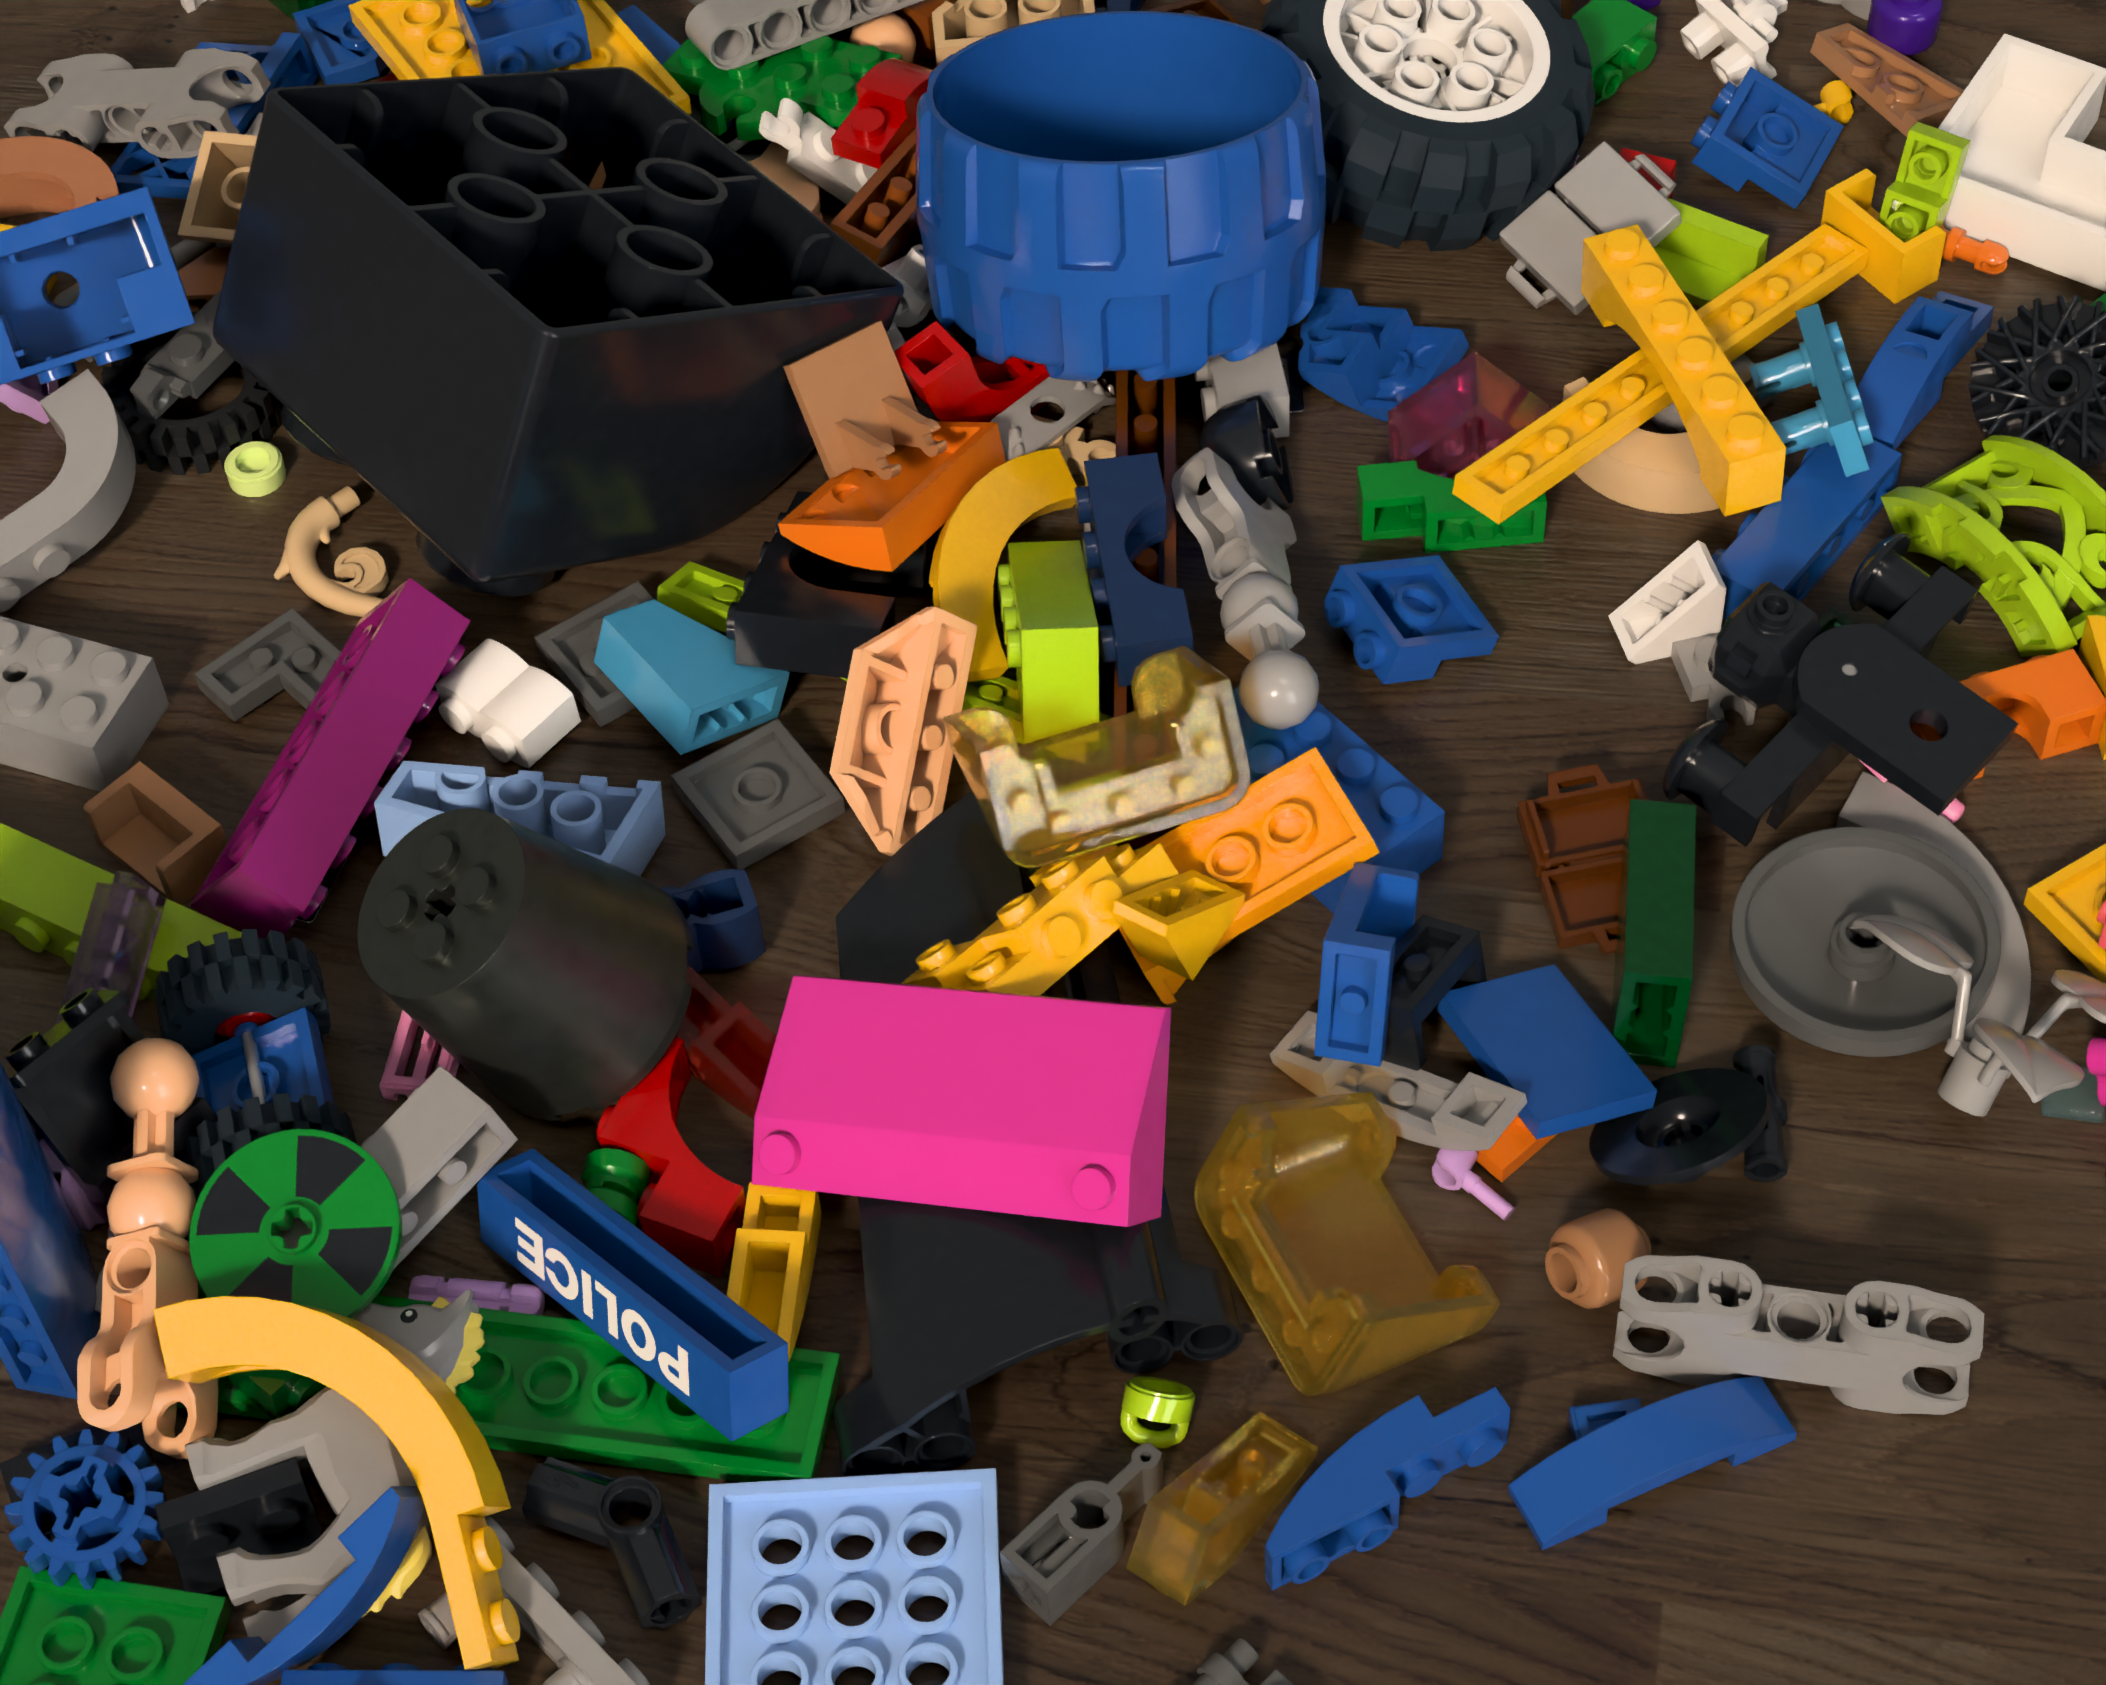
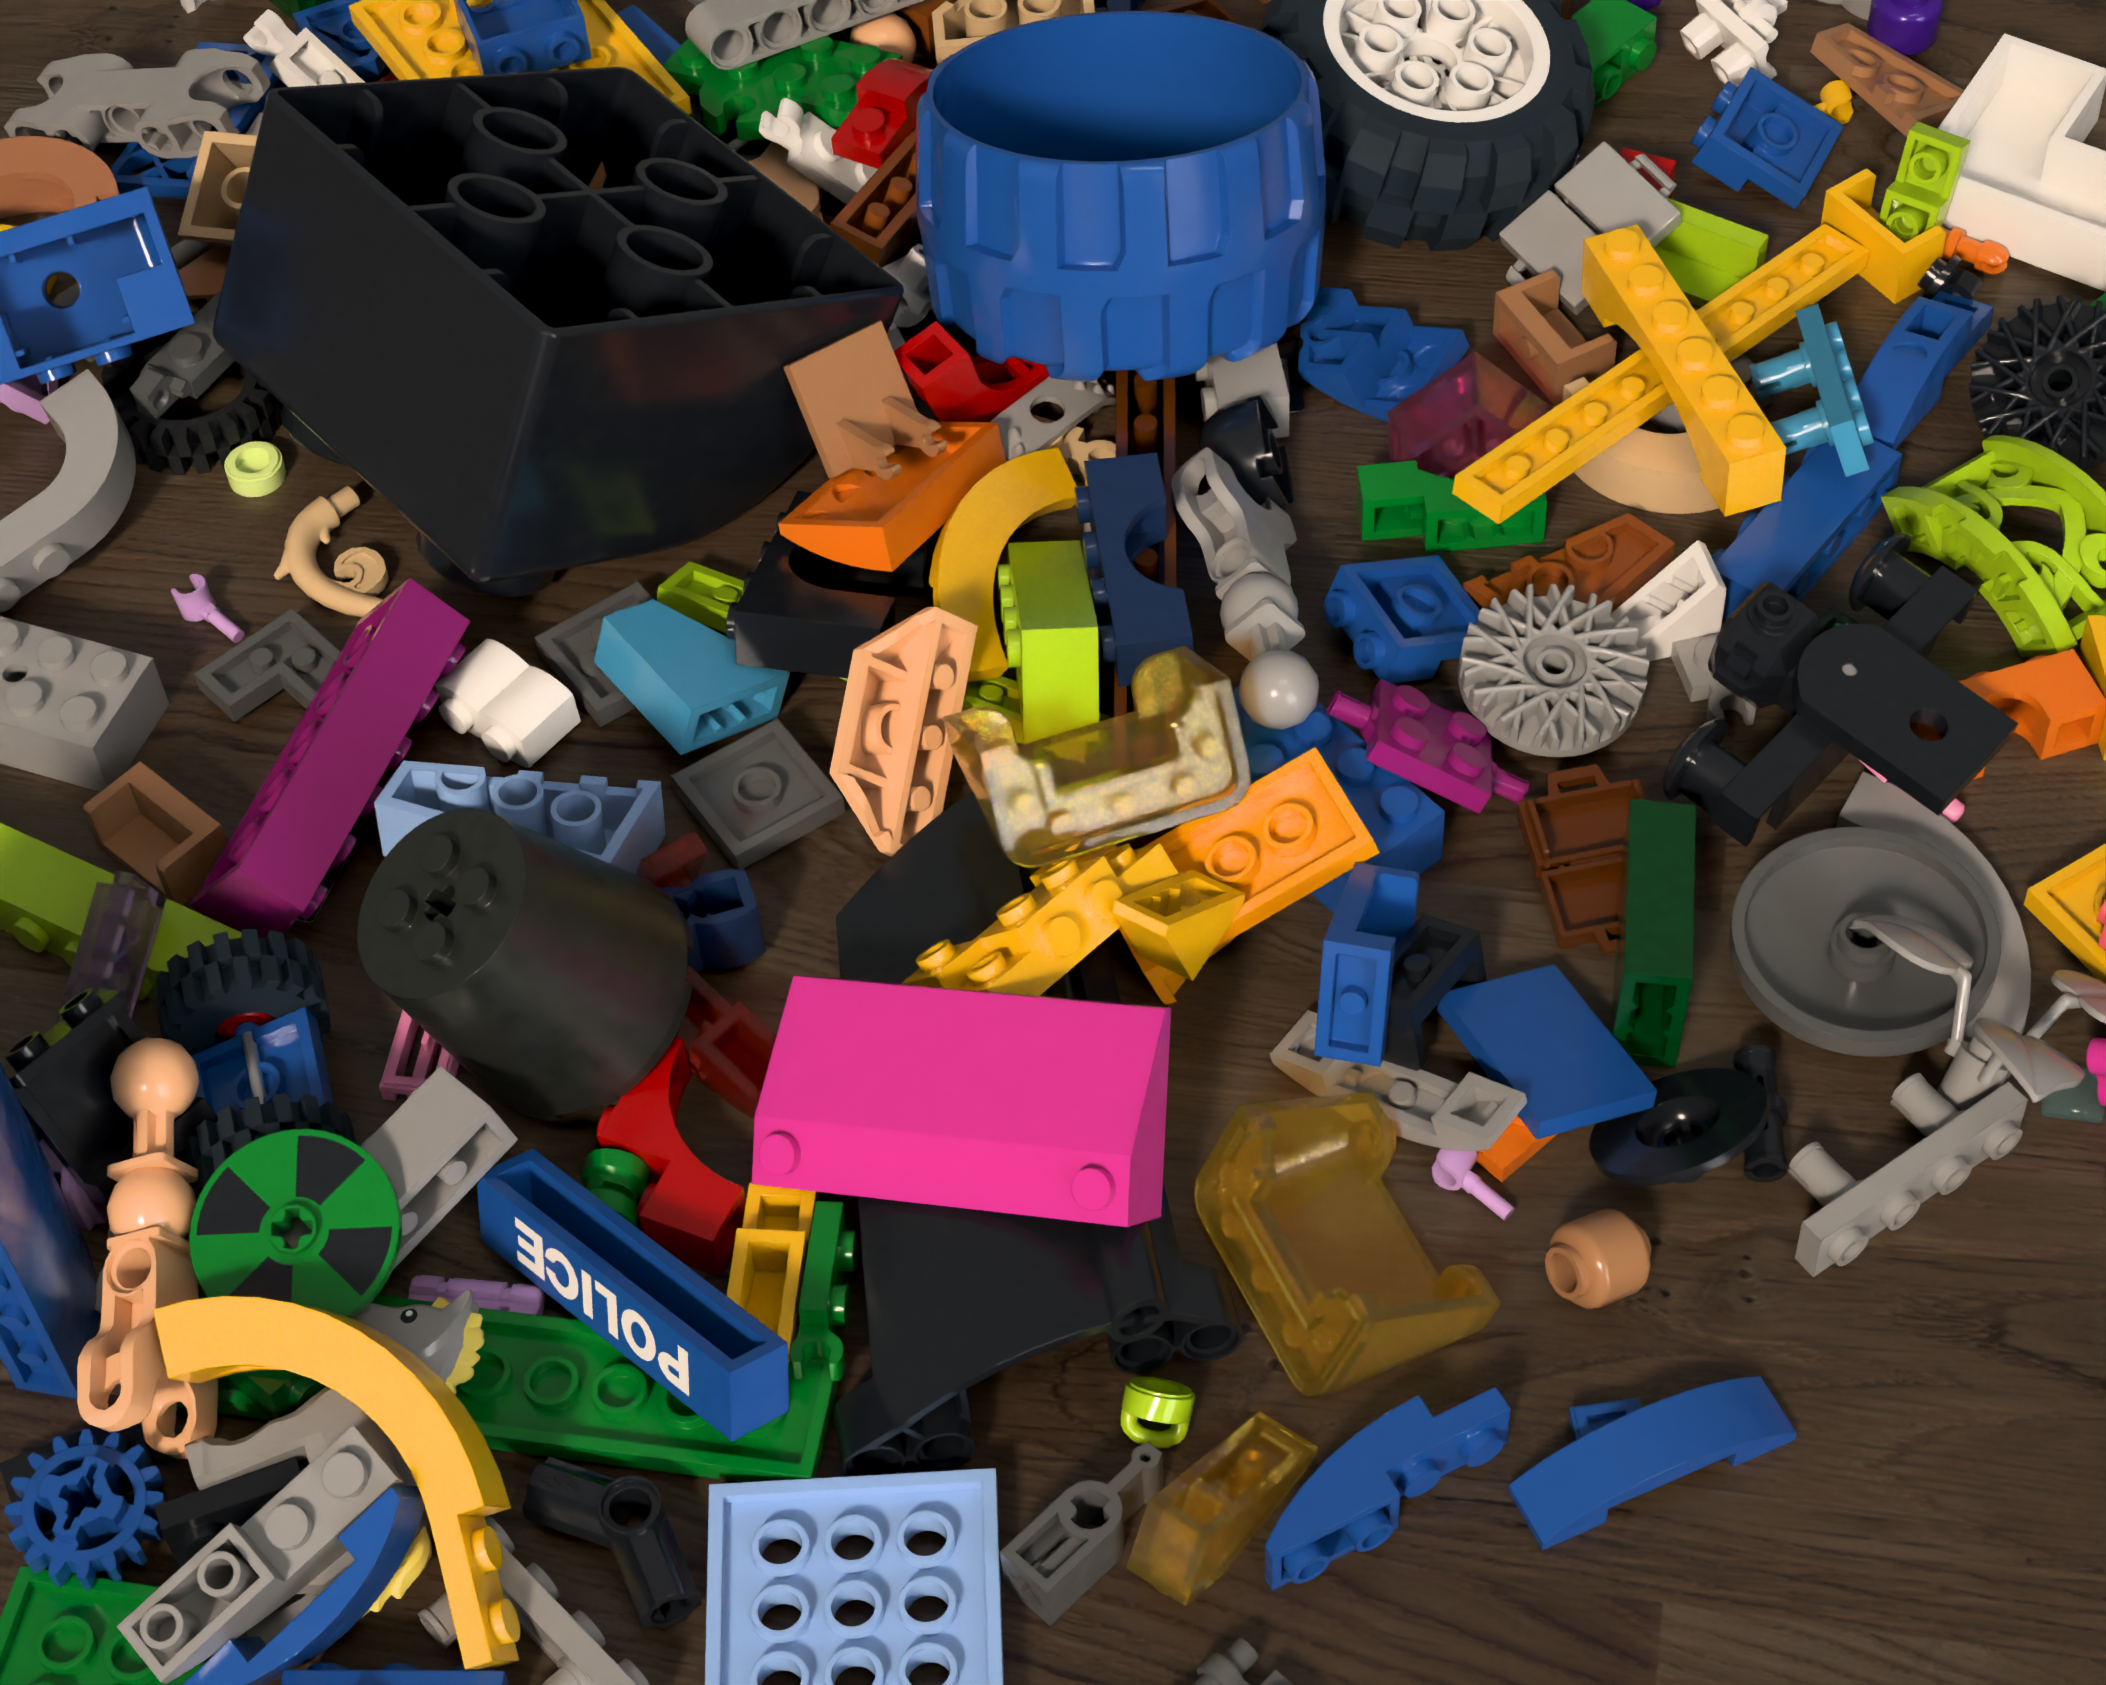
light grey piece [1613,1255,1985,1415] -> none
none -> light grey slope [117,1425,407,1684]
none -> lavender hand [171,574,245,643]
none -> white plate [243,9,365,87]
none -> clear red plate [636,832,708,888]
none -> green plate [790,1201,858,1381]
none -> magenta plate [1326,679,1529,814]
none -> light grey wheel [1458,584,1649,757]
none -> dark orange wing [1463,513,1676,613]
none -> medium nougat panel [1493,269,1617,405]
none -> light grey plate [1788,1073,2028,1277]
none -> black plate [1917,255,1983,300]

